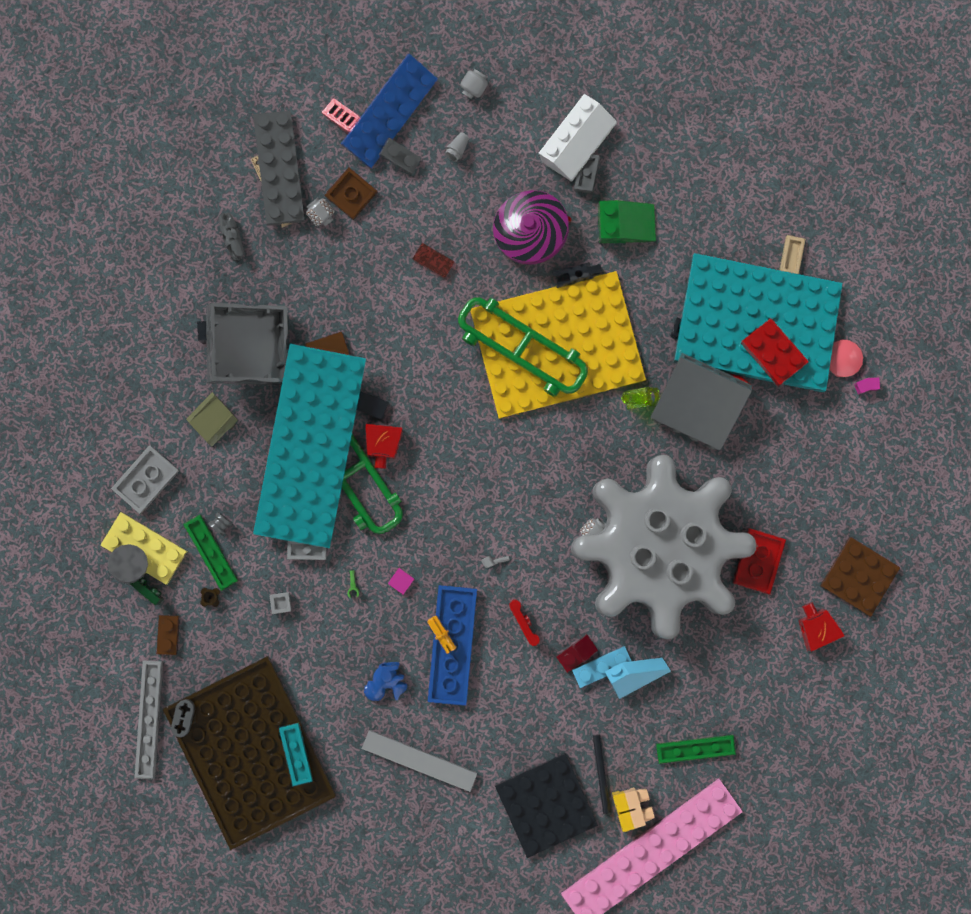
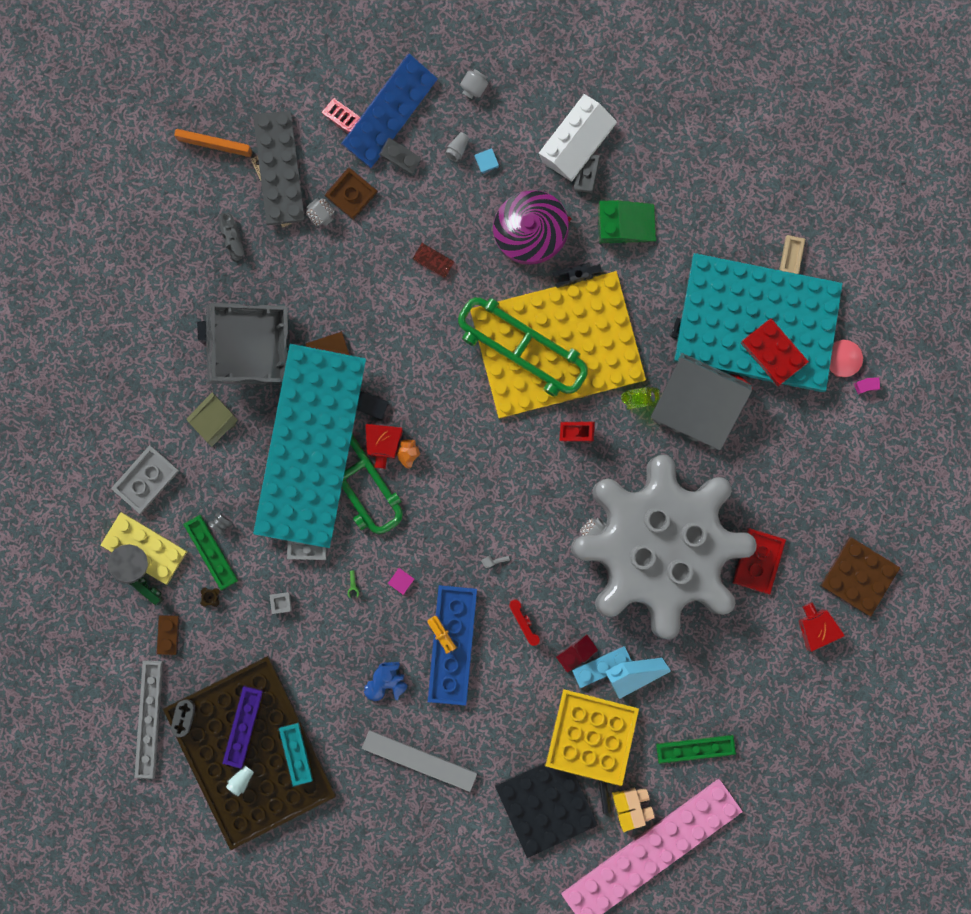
none -> orange tile [174,129,252,157]
none -> dark purple plate [222,686,263,768]
none -> light aqua cone [226,766,254,796]
none -> orange rock [397,440,420,468]
none -> medium azure tile [474,148,499,174]
none -> yellow plate [545,689,639,786]
none -> red slope [559,422,595,443]

